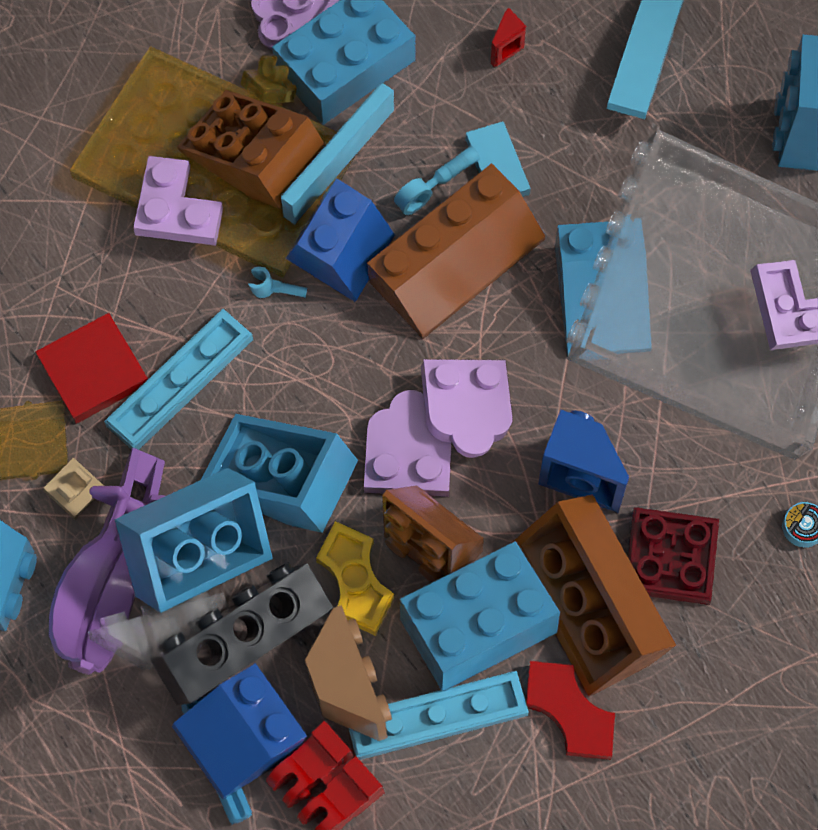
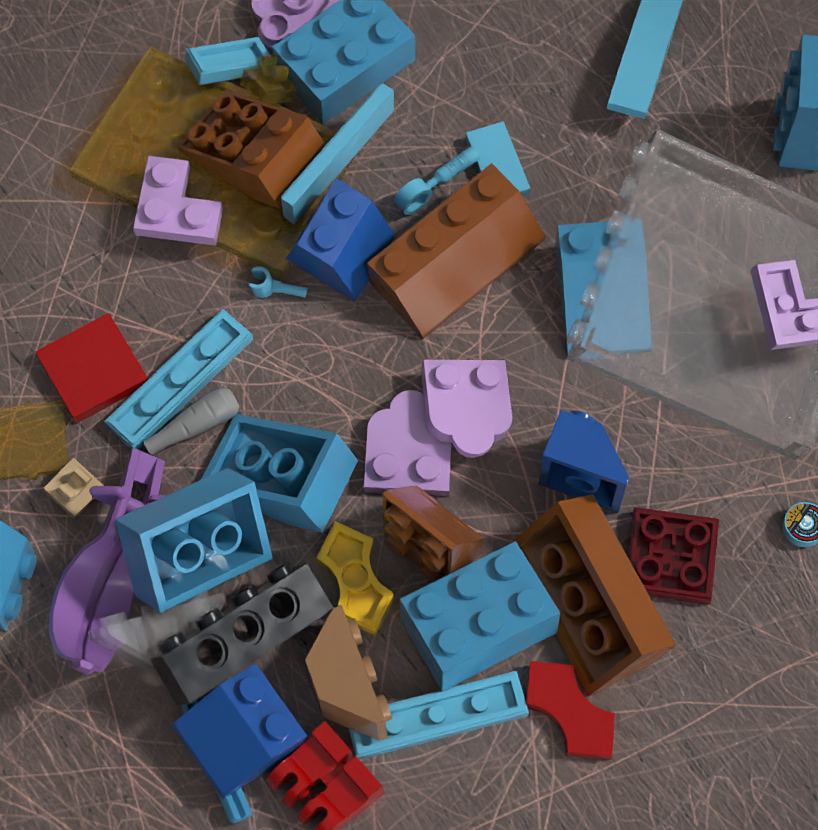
red slope [490,8,526,67] -> none
none -> light grey piece [143,387,239,455]
none -> medium azure tile [185,37,274,85]

